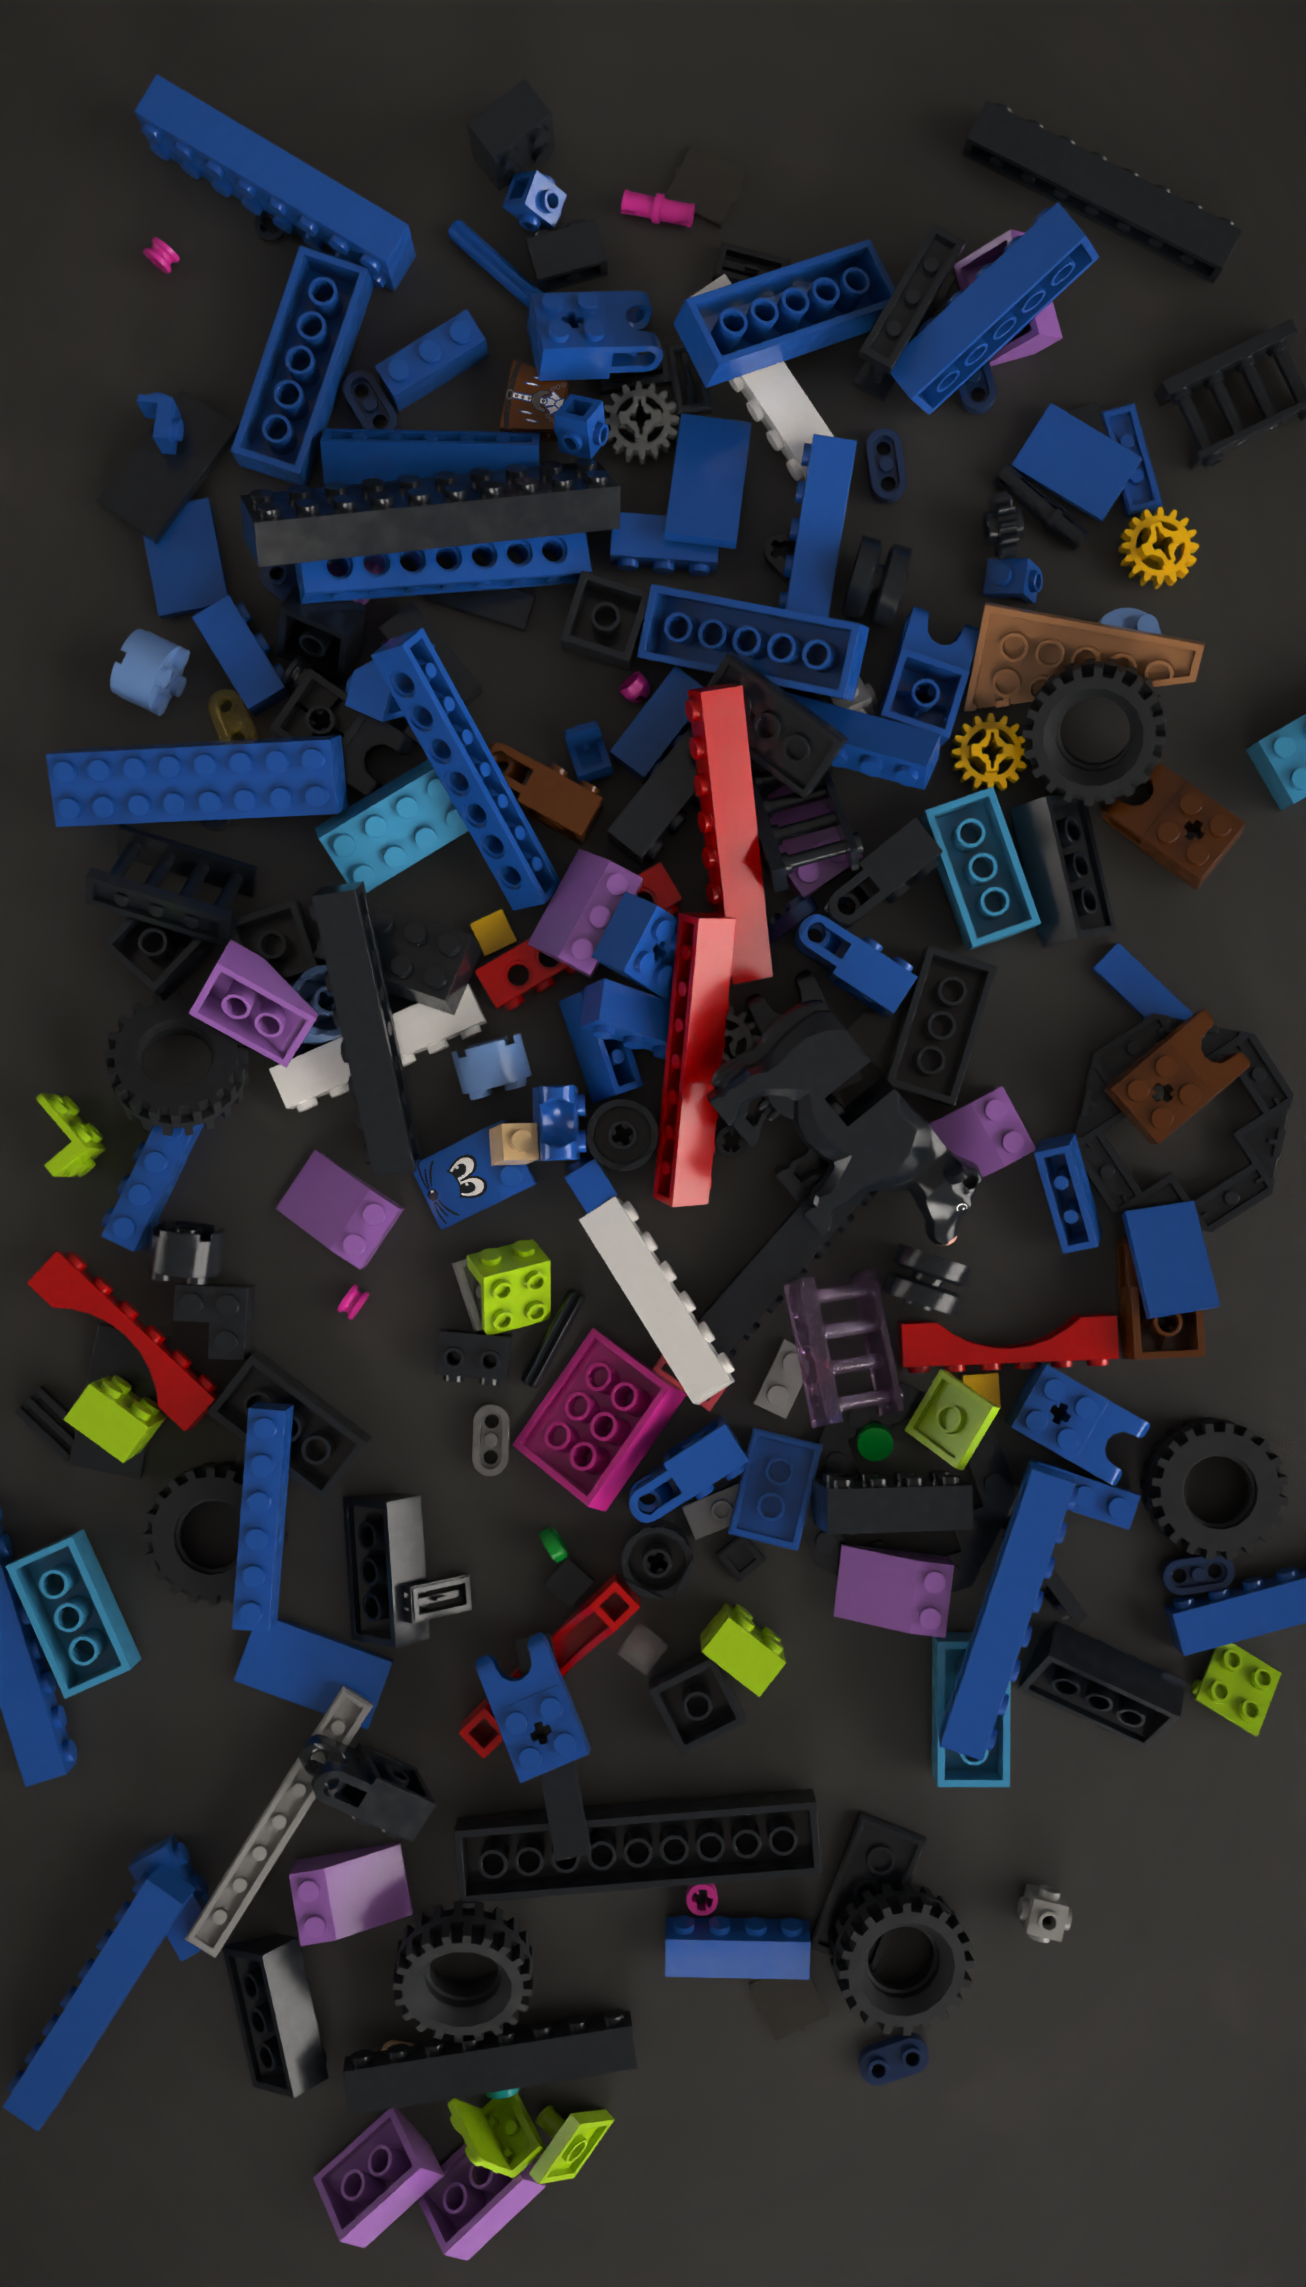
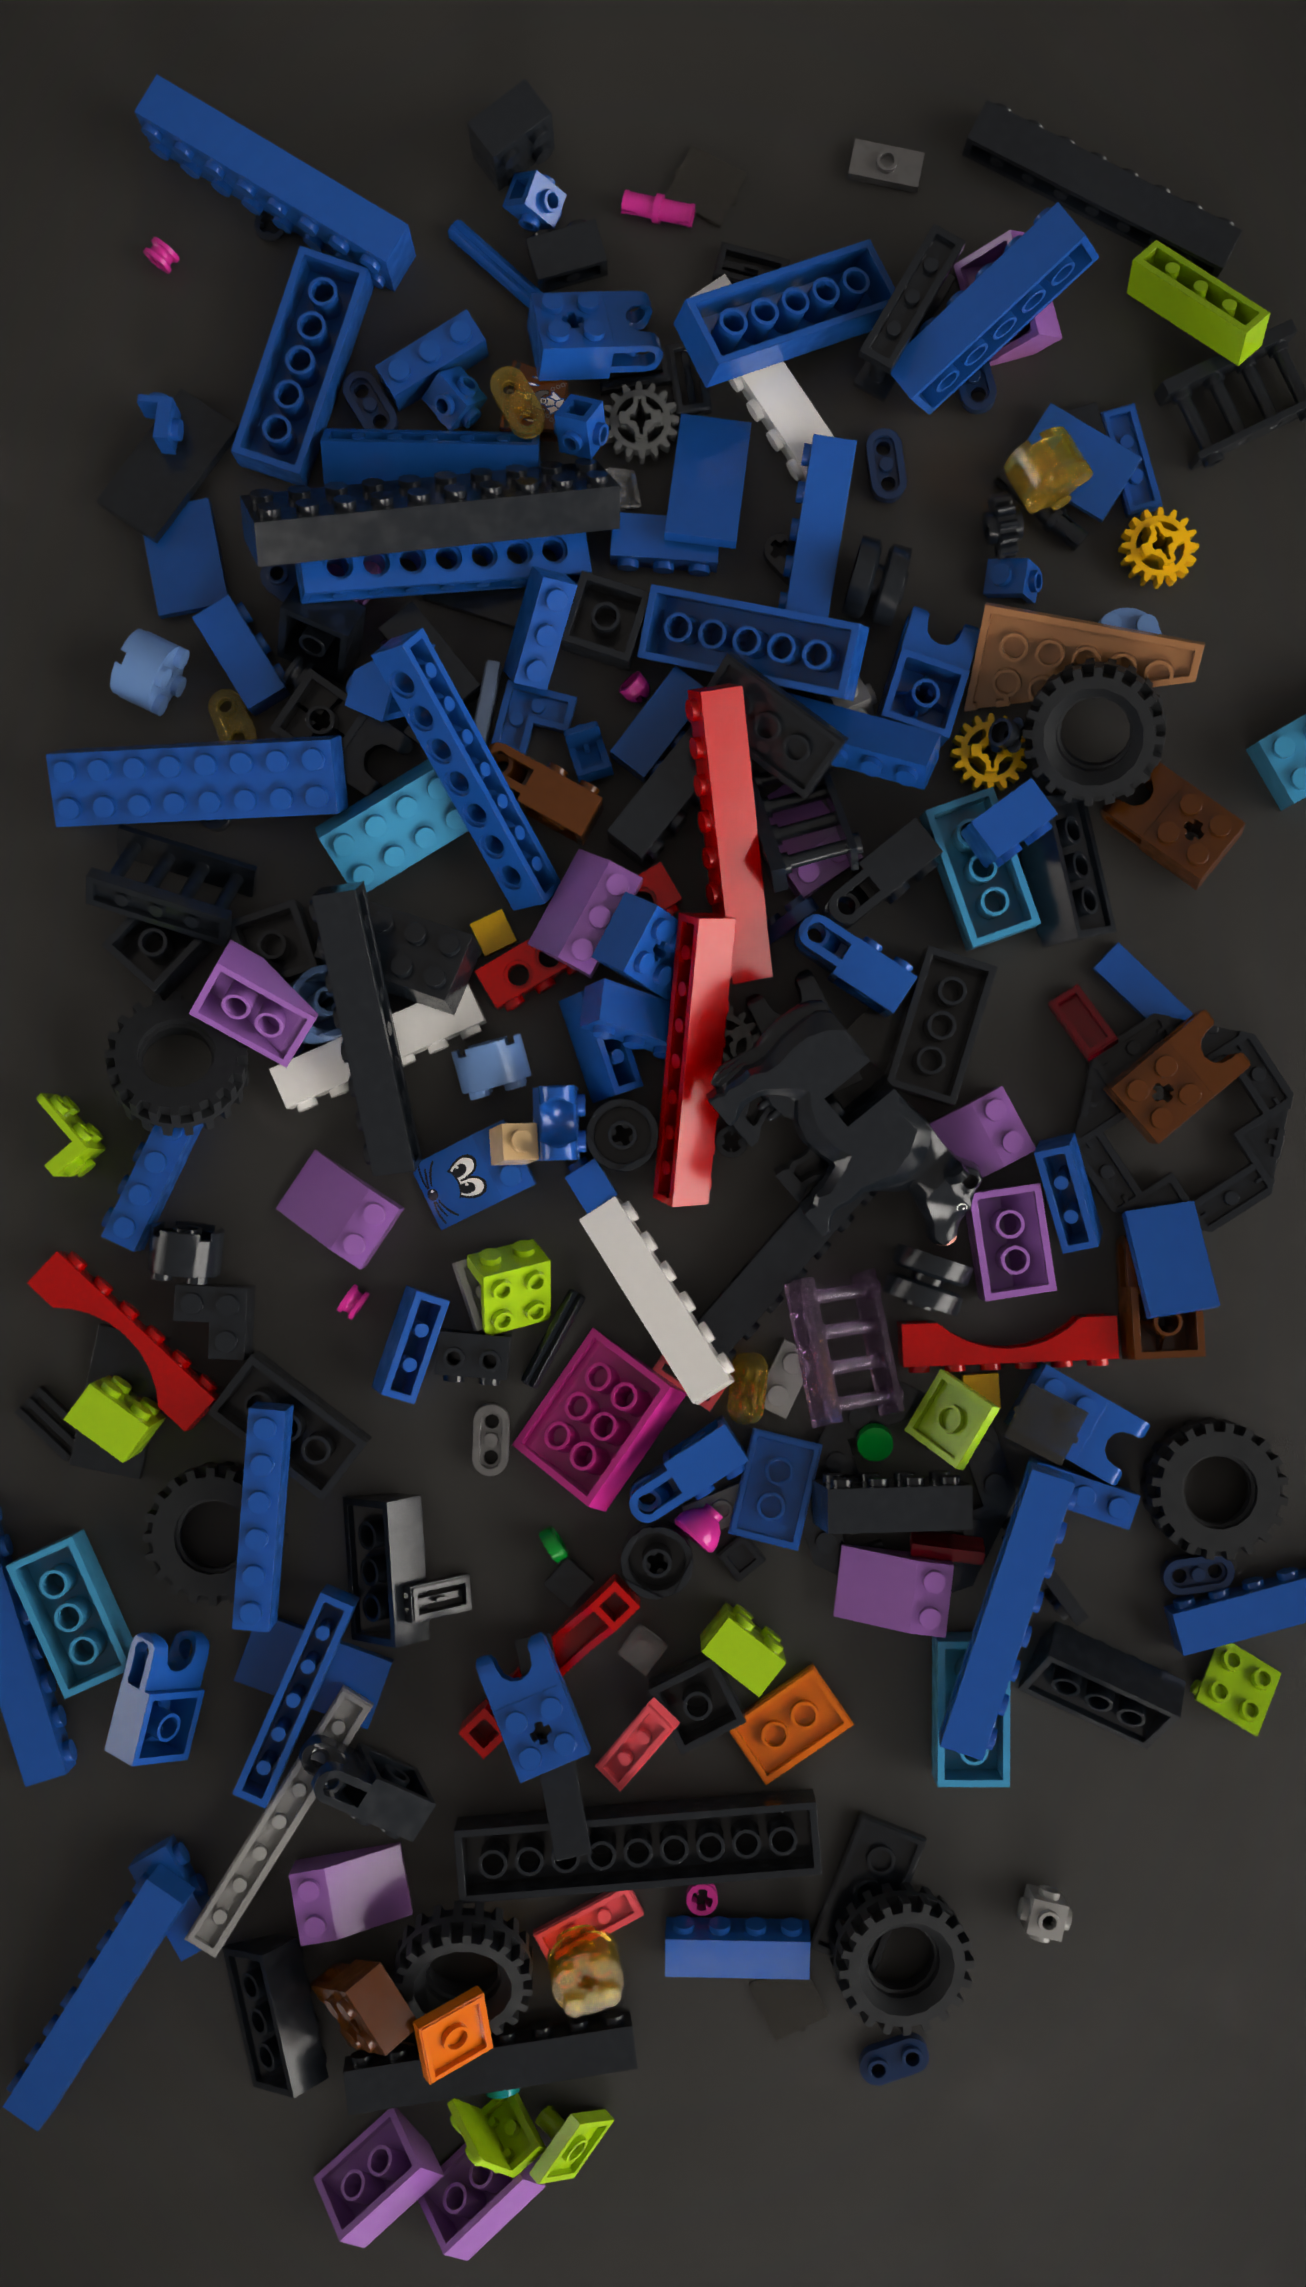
none -> blue brick [104,1630,210,1766]
none -> blue brick [232,1583,360,1809]
none -> reddish brown brick [310,1959,416,2056]
none -> blue brick [371,1285,450,1404]
none -> orange tile [413,1985,493,2085]
none -> blue brick [422,366,488,431]
none -> sand blue tile [474,660,503,746]
none -> clear yellow plate [490,366,545,439]
none -> blue plate [491,679,578,755]
none -> blue brick [503,566,577,691]
none -> coral tile [533,1890,644,1966]
none -> clear yellow brick [547,1925,624,2018]
none -> coral tile [595,1697,681,1792]
none -> clear plate [606,467,642,511]
none -> dark pink brick [675,1503,723,1553]
none -> clear yellow plate [727,1352,768,1424]
none -> orange tile [729,1663,854,1785]
none -> flat silver plate [847,138,925,193]
none -> dark red tile [910,1531,985,1565]
none -> blue brick [960,778,1058,868]
none -> medium lavender slope [966,1183,1057,1301]
none -> black plate [988,717,1025,753]
none -> clear smoke piece [1003,1383,1088,1466]
none -> clear yellow brick [1004,427,1093,514]
none -> dark red tile [1048,984,1119,1062]
none -> lime brick [1127,240,1270,366]

